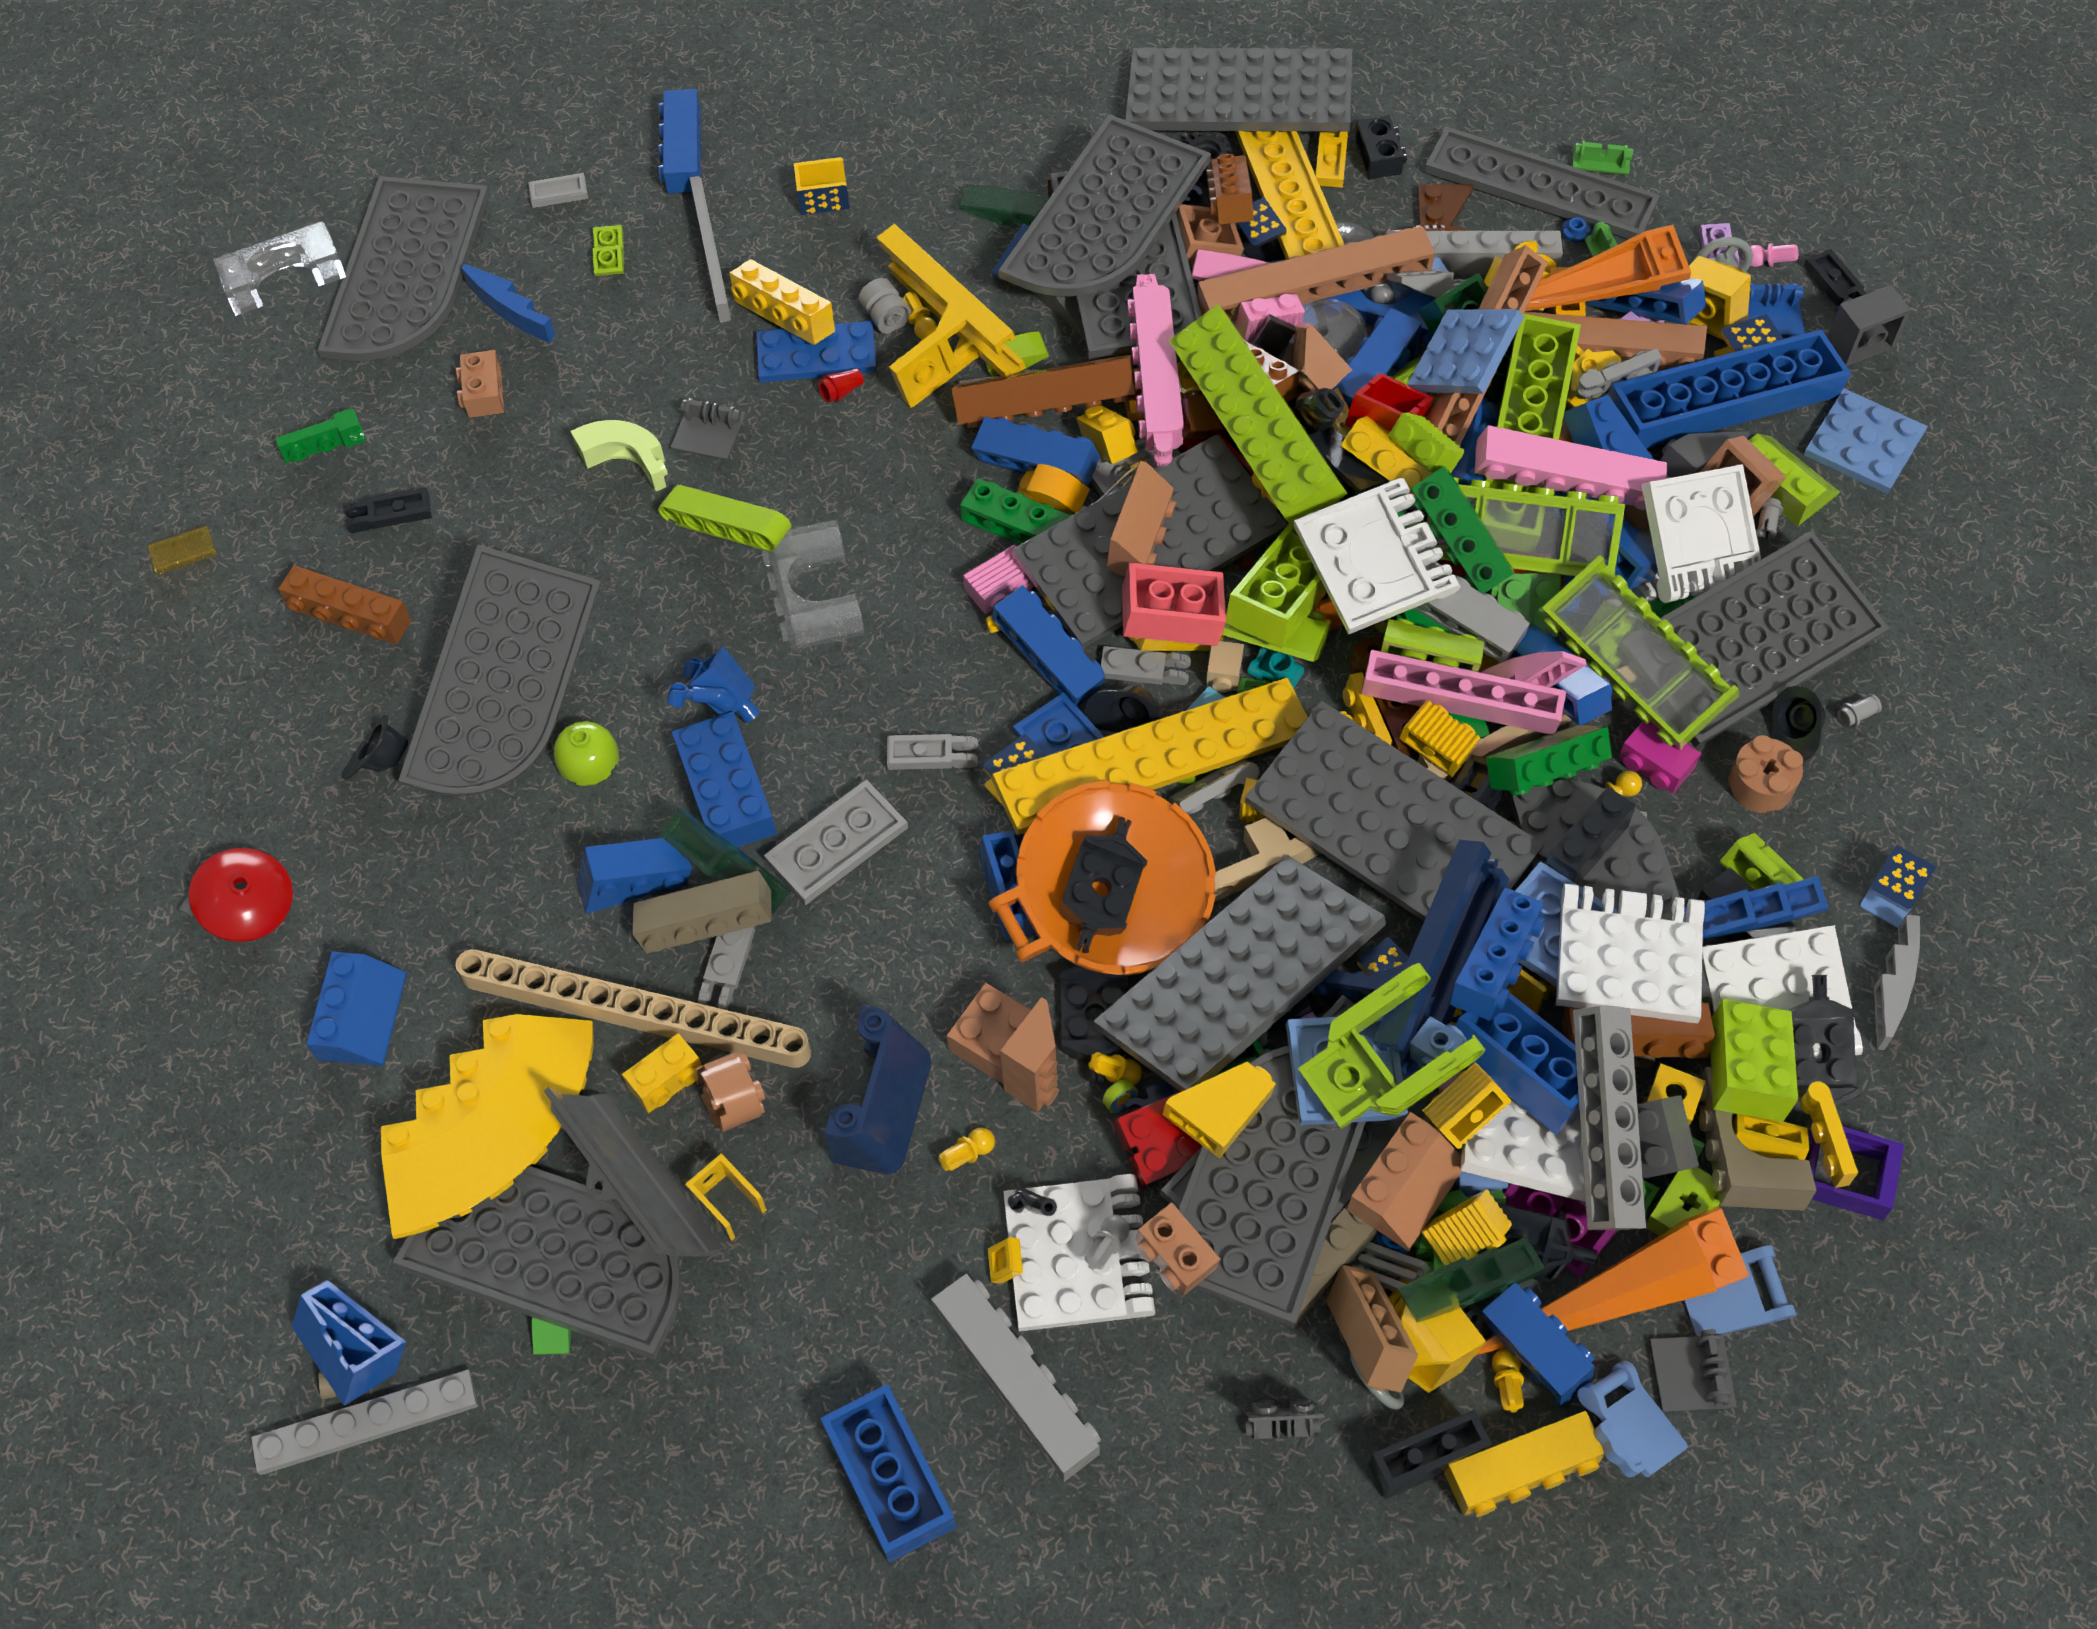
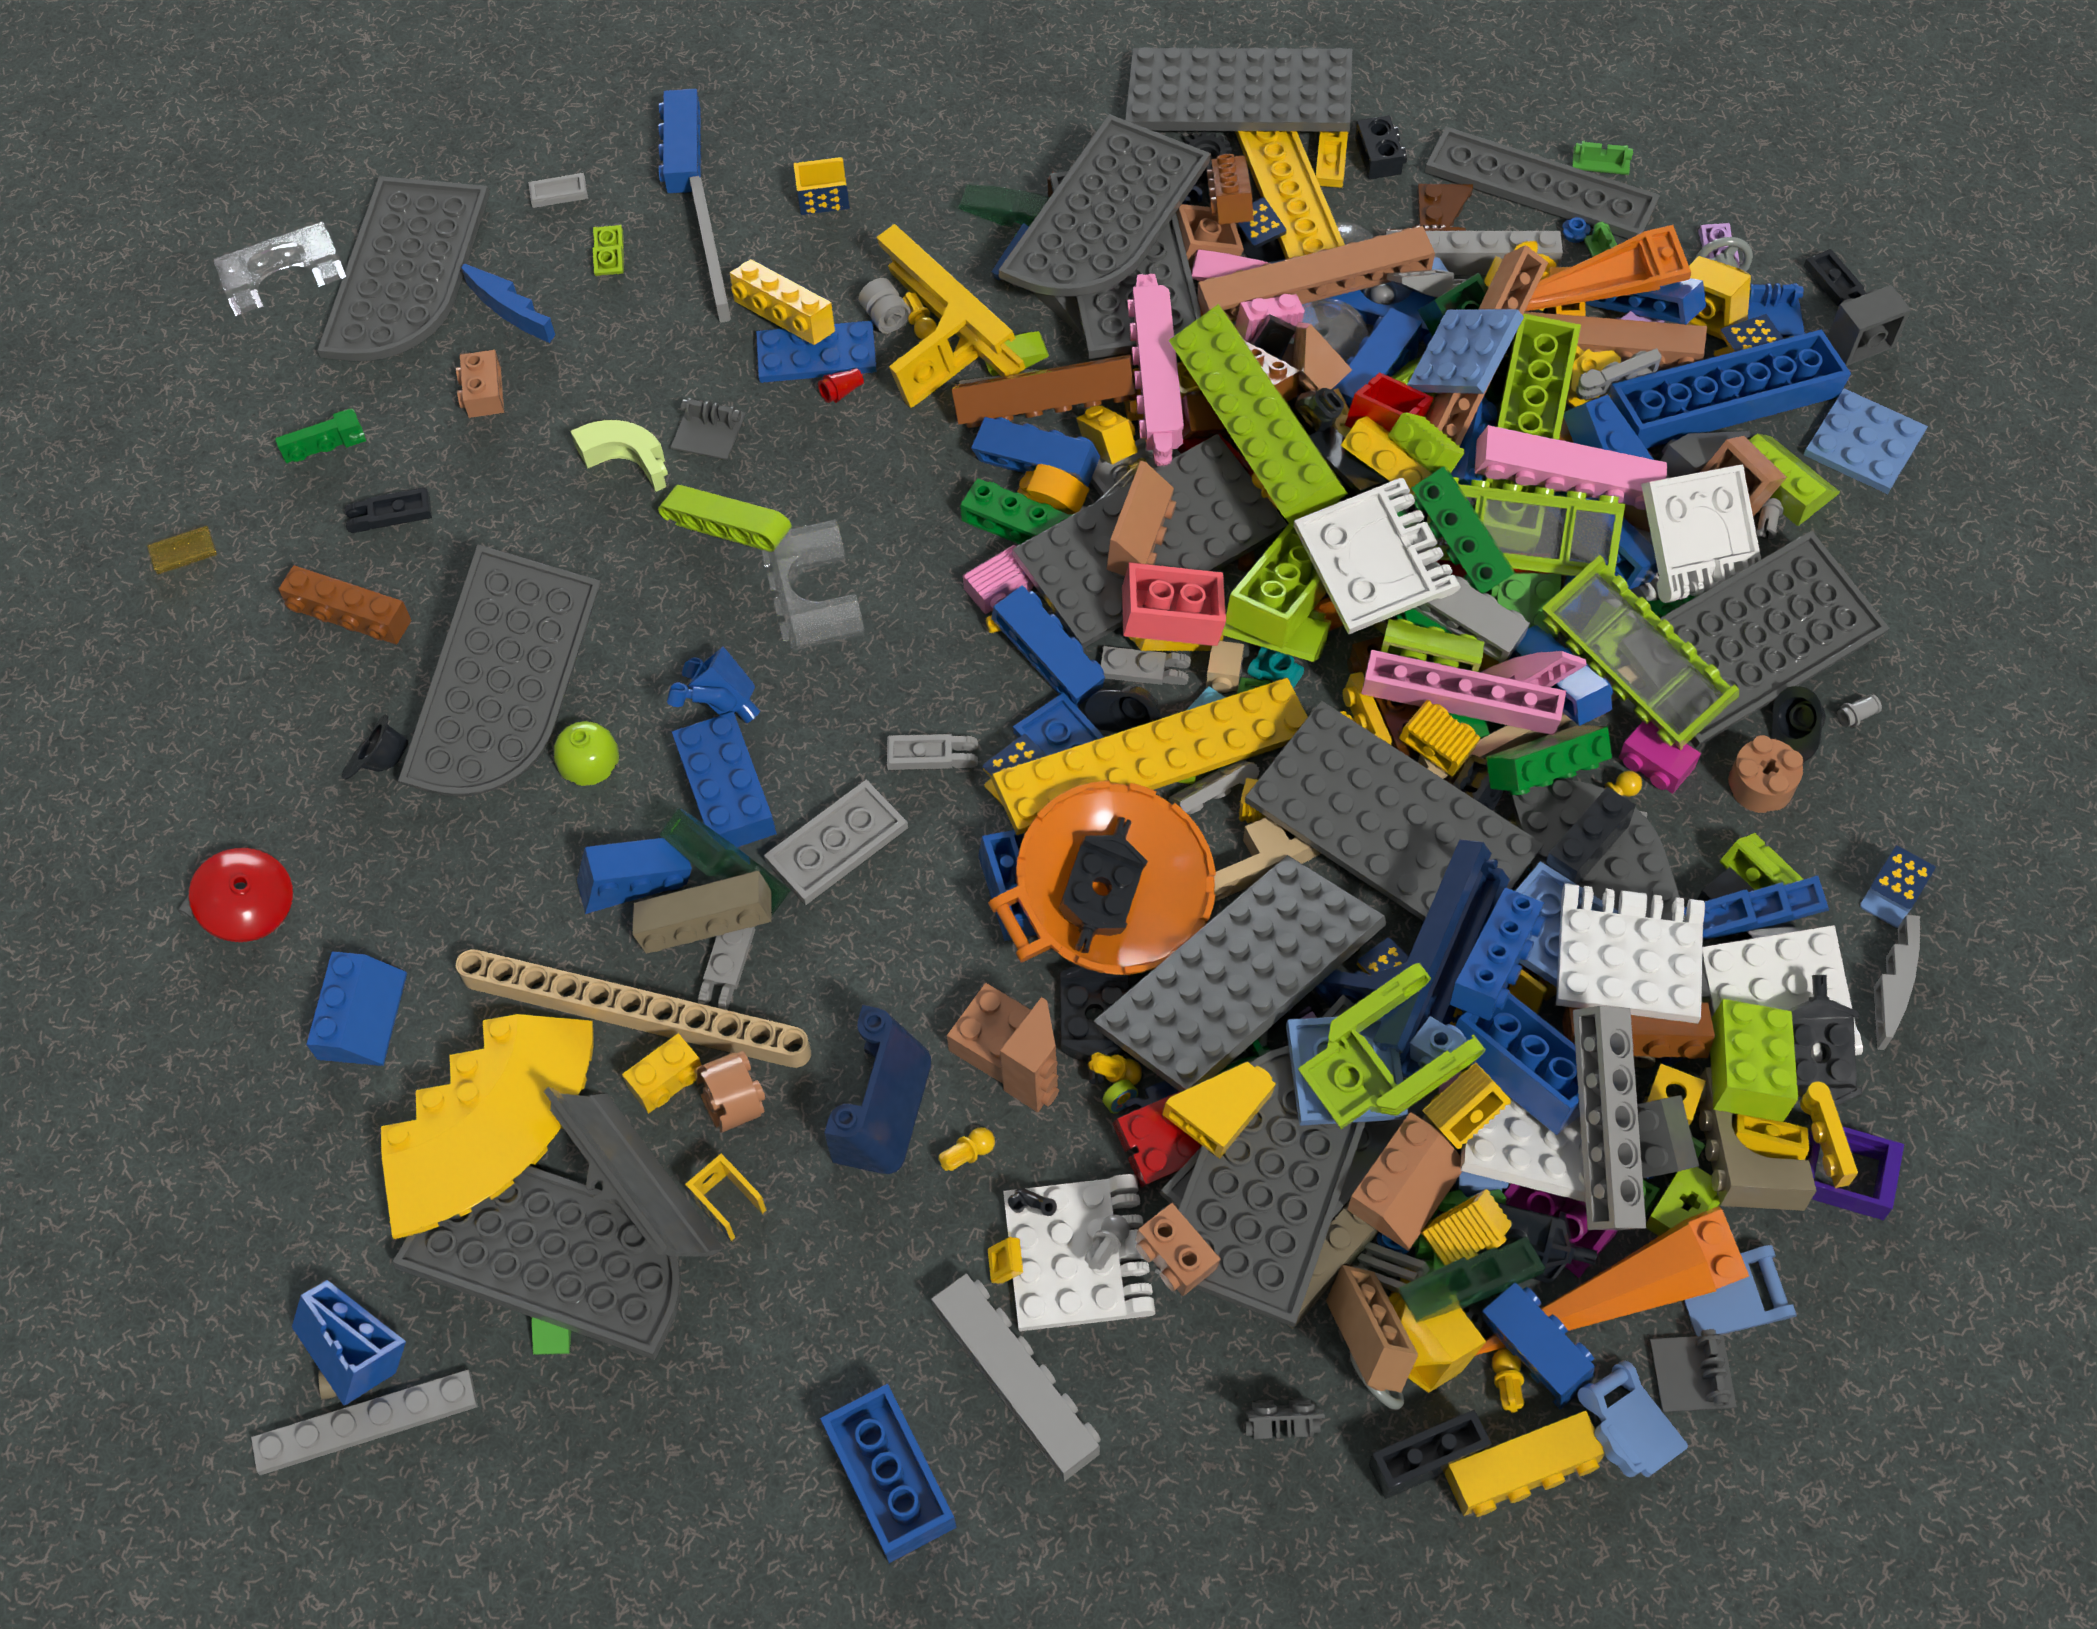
bright pink axle [1743,243,1799,267] -> none

